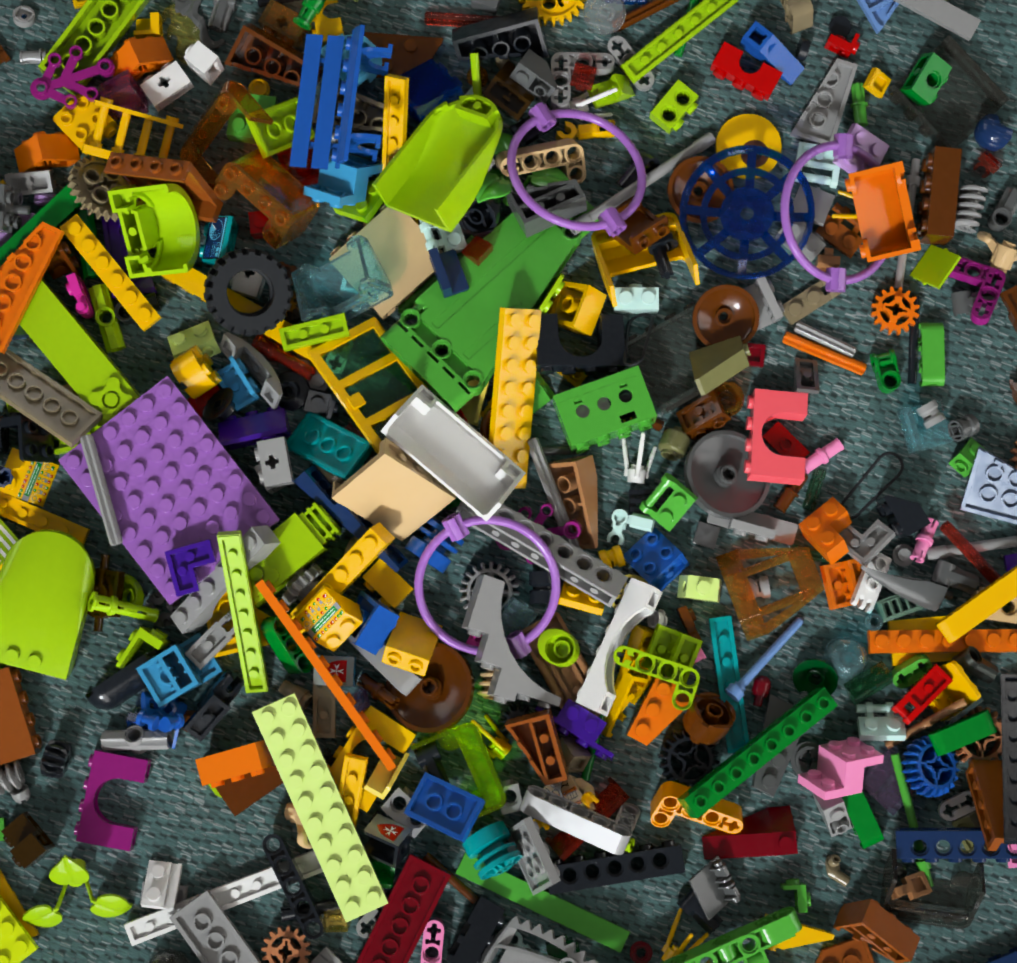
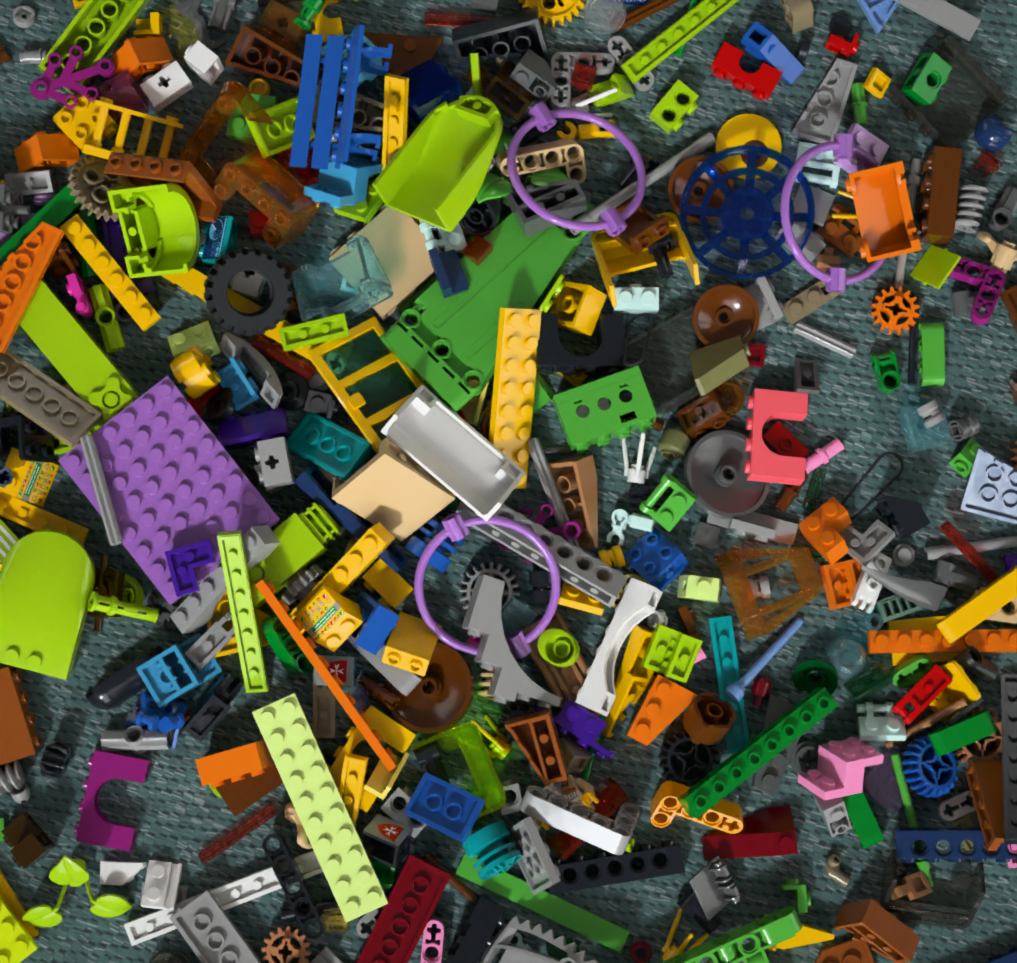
lime bracket [116,627,171,668] -> none
dark tan cone [278,680,313,711] -> none
lime beam [613,646,700,710] -> none
orange axle [782,331,867,375] -> none
bright pink pin [910,517,939,563] -> none
none -> white slope [99,861,147,885]
none -> clear red axle [198,804,278,864]

